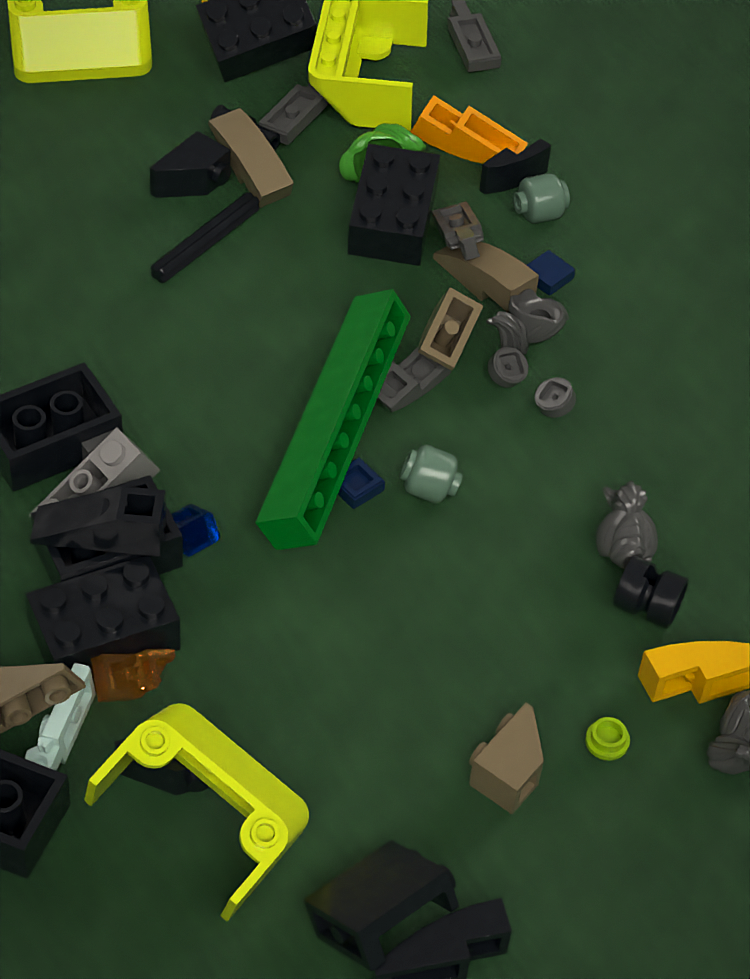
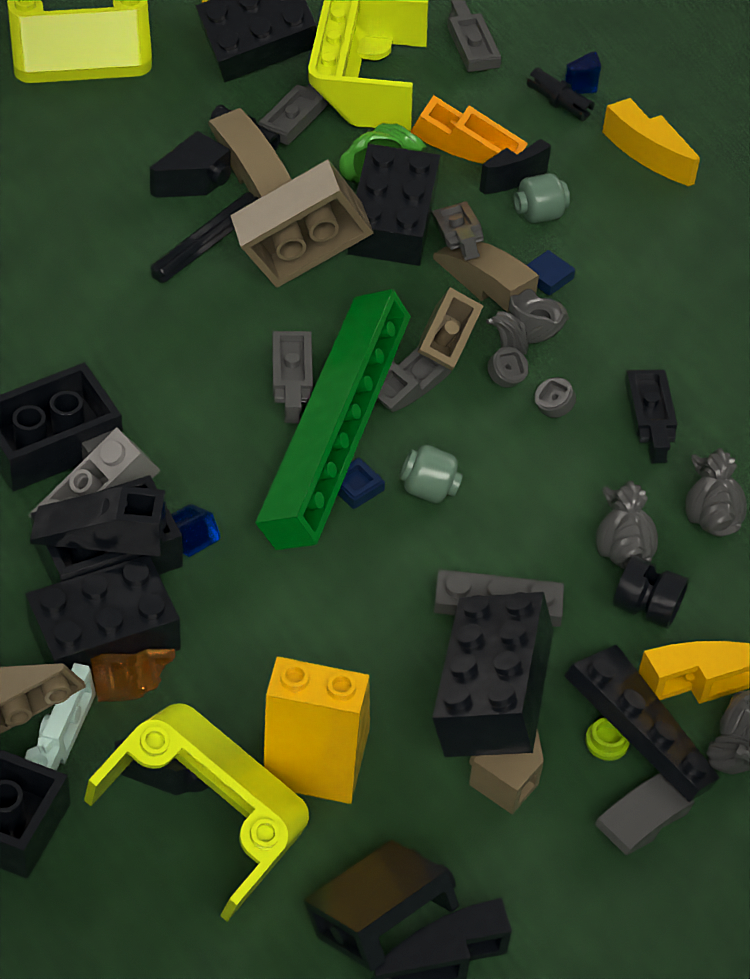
none -> dark tan brick [230,159,374,288]
none -> yellow slope [264,656,370,804]
none -> dark grey hinge [272,331,313,423]
none -> black brick [432,592,554,757]
none -> dark grey plate [434,569,564,627]
none -> black pin [526,67,595,121]
none -> clear blue slope [564,51,601,94]
none -> black wing [564,644,720,802]
none -> dark grey slope [594,773,695,856]
none -> yellow slope [602,98,700,187]
none -> black hinge [625,370,678,463]
none -> dark grey hair [685,448,747,537]

